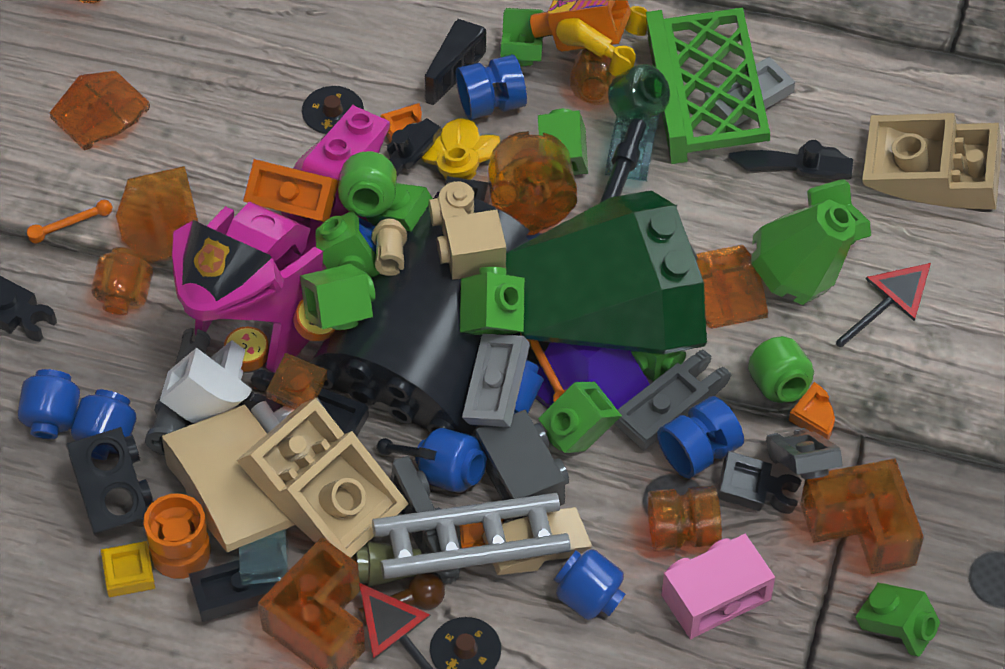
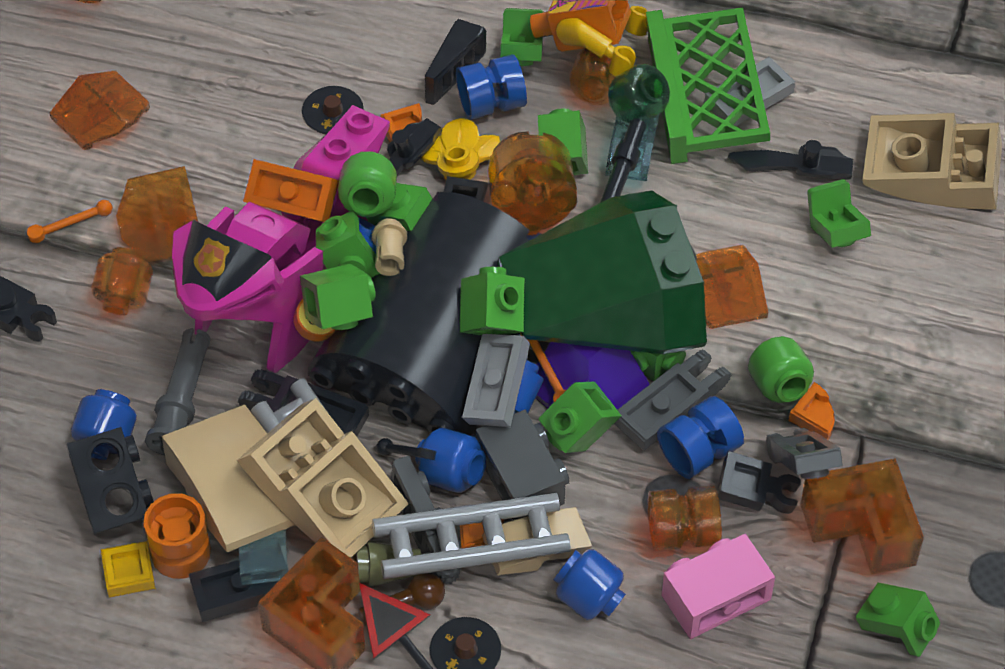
blue head [18,369,80,439] -> none
white brick [160,340,252,423] -> none
tile [224,326,269,372] -> none
clear orange plate [266,353,327,410] -> none
tan brick [428,181,506,280] -> none
bright green cone [751,200,855,305] -> none
piece [836,263,931,347] -> none

